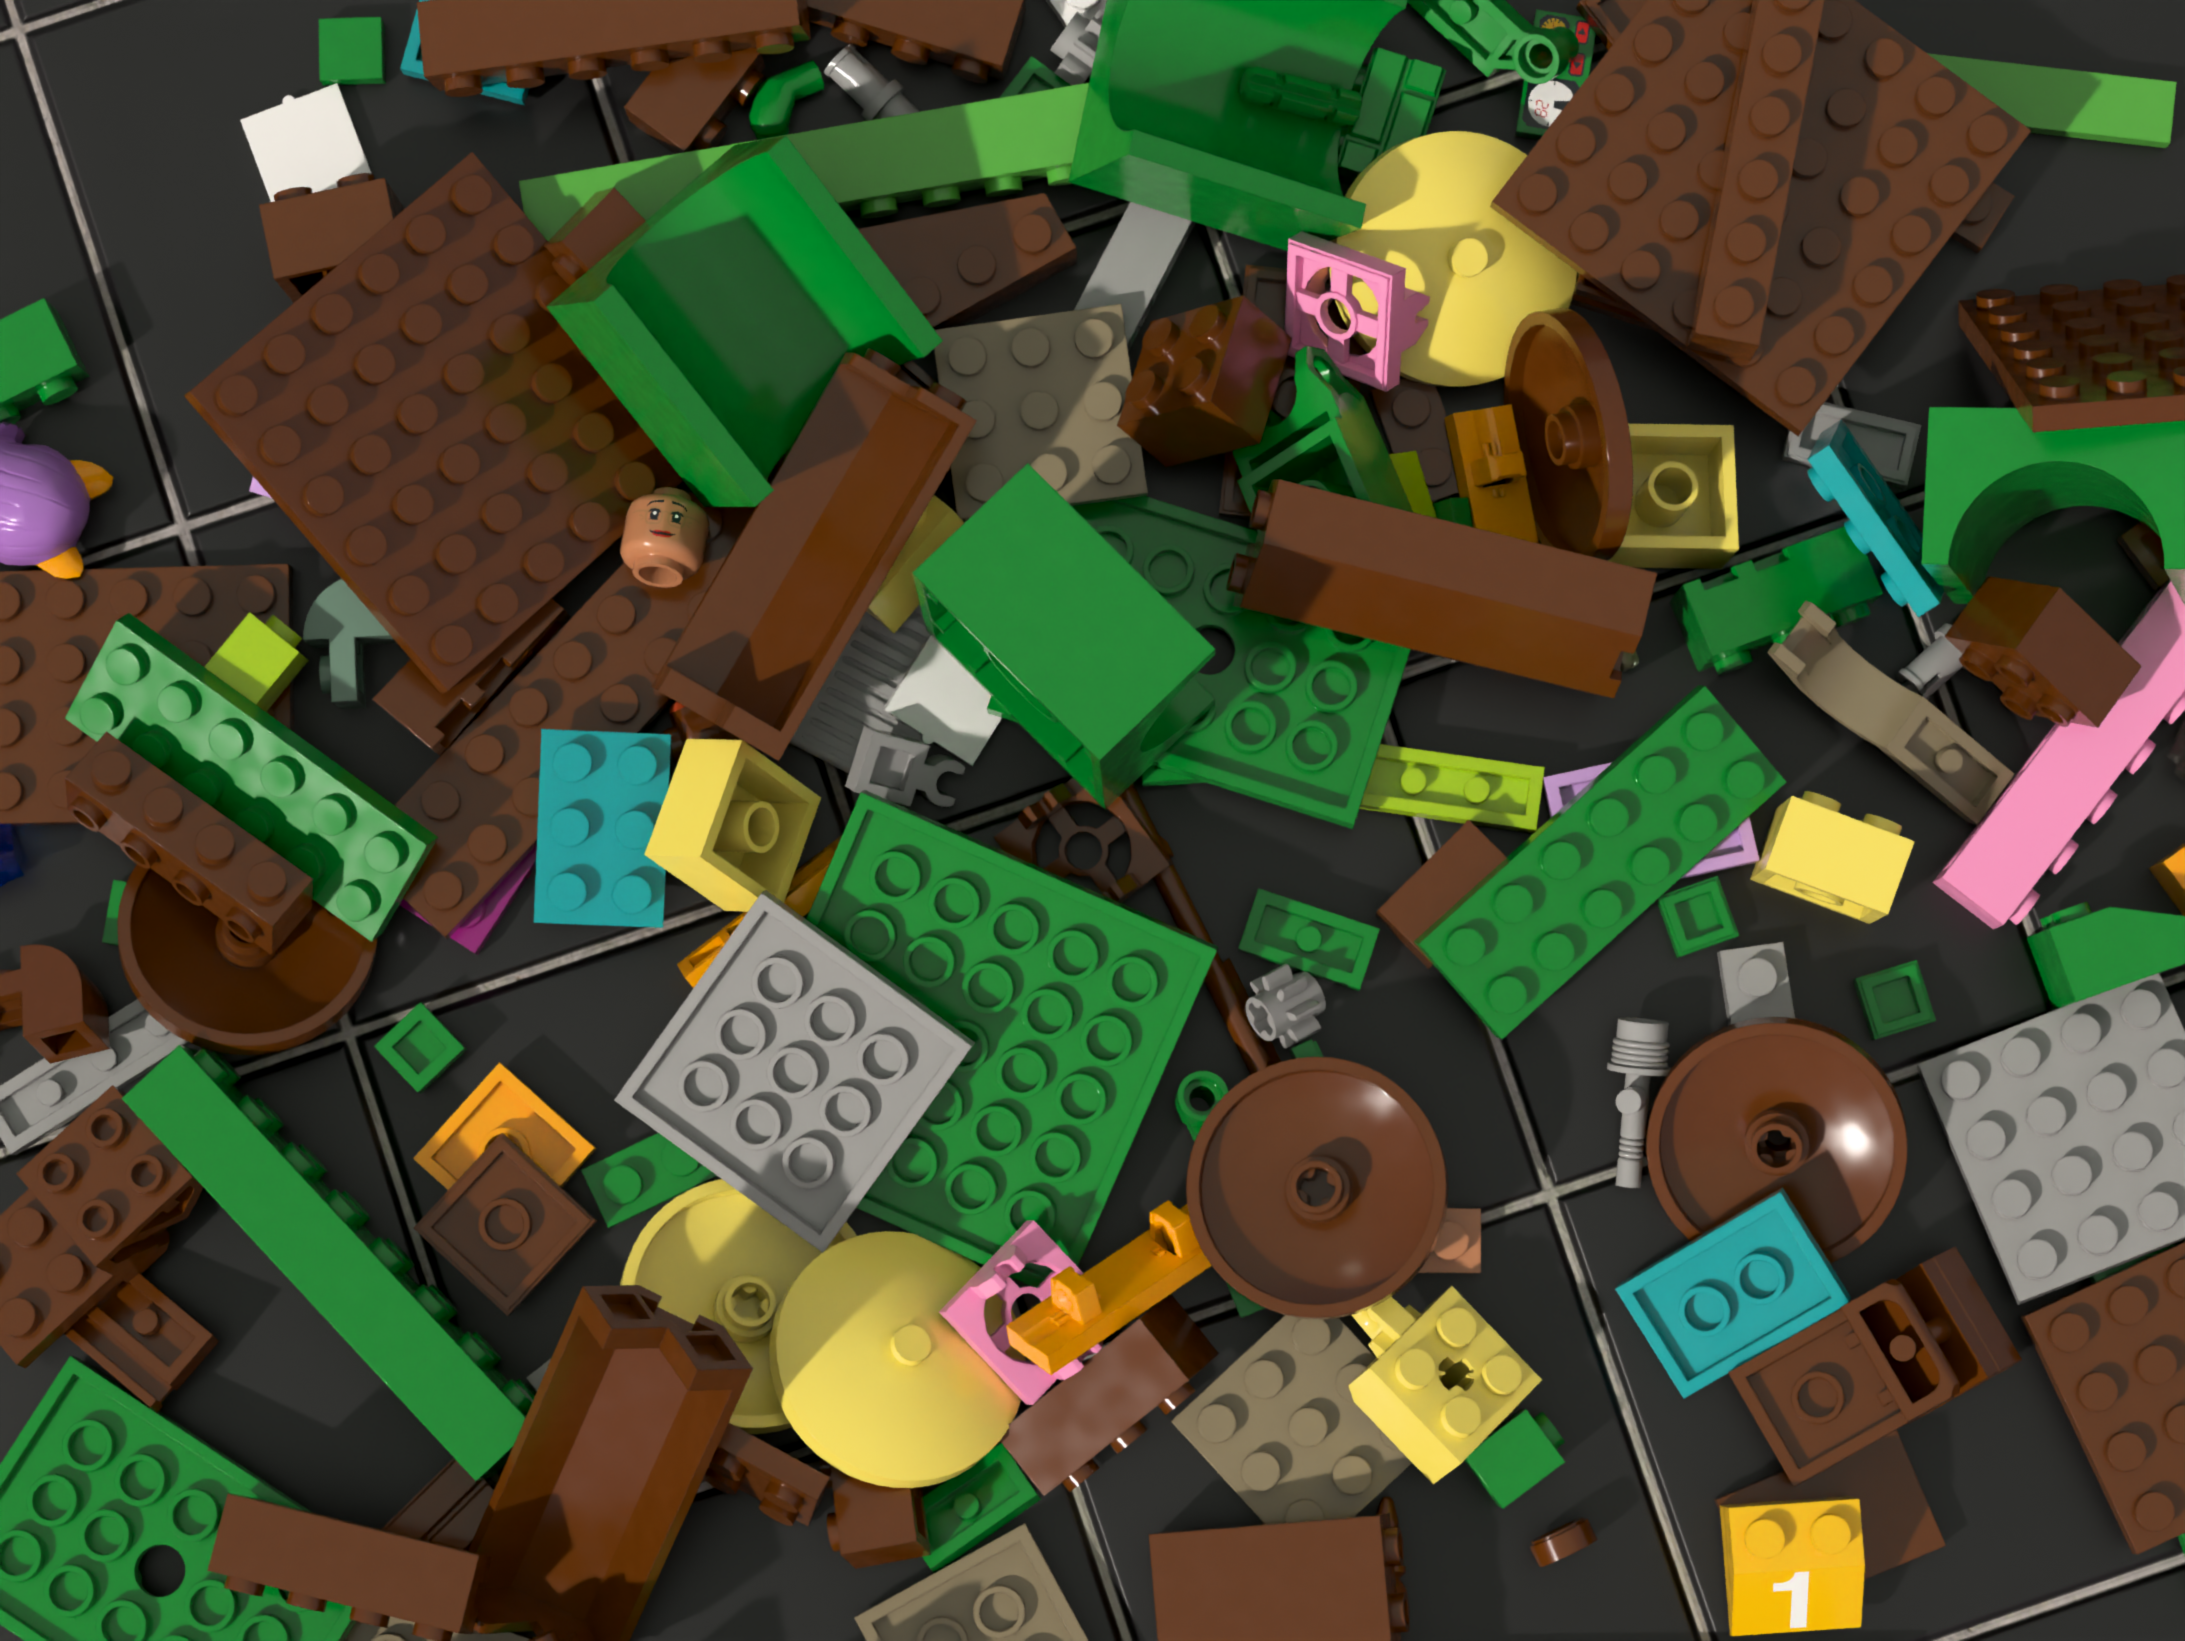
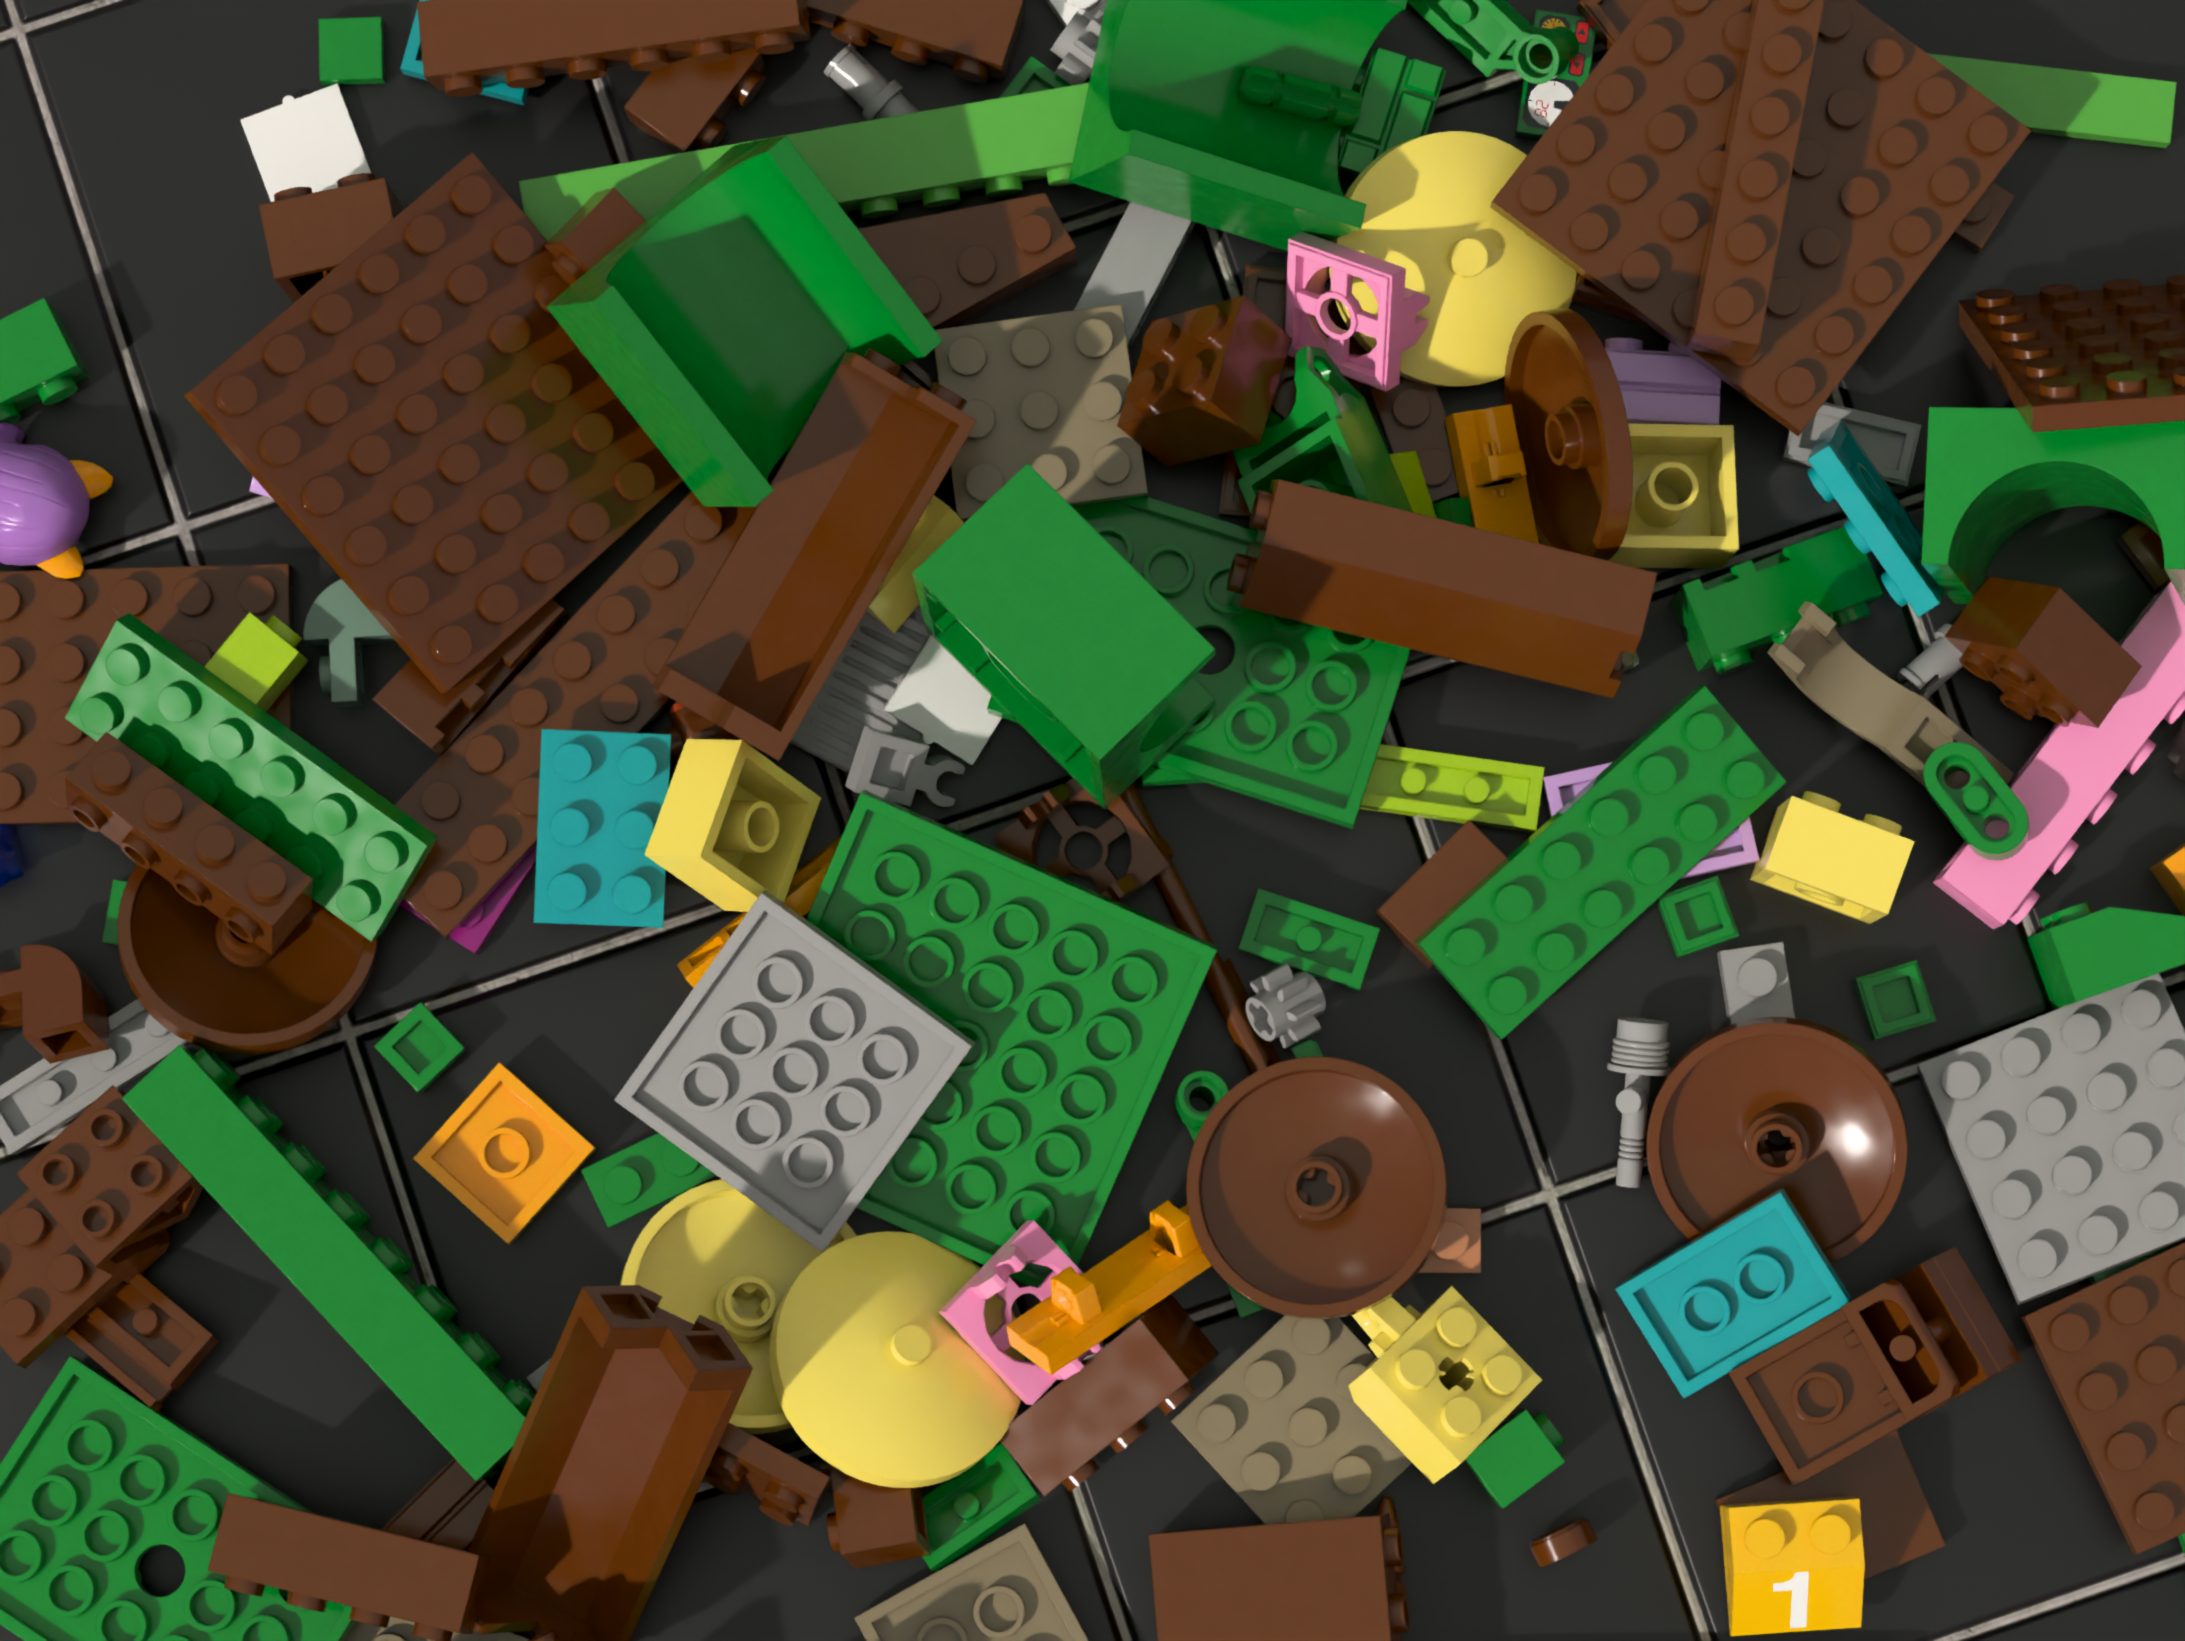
reddish brown tile [414,1133,598,1316] -> none
nougat head [620,487,709,588] -> none
green arm [749,60,824,140] -> none
none -> lavender brick [1605,338,1721,425]
none -> green plate [1923,742,2030,860]

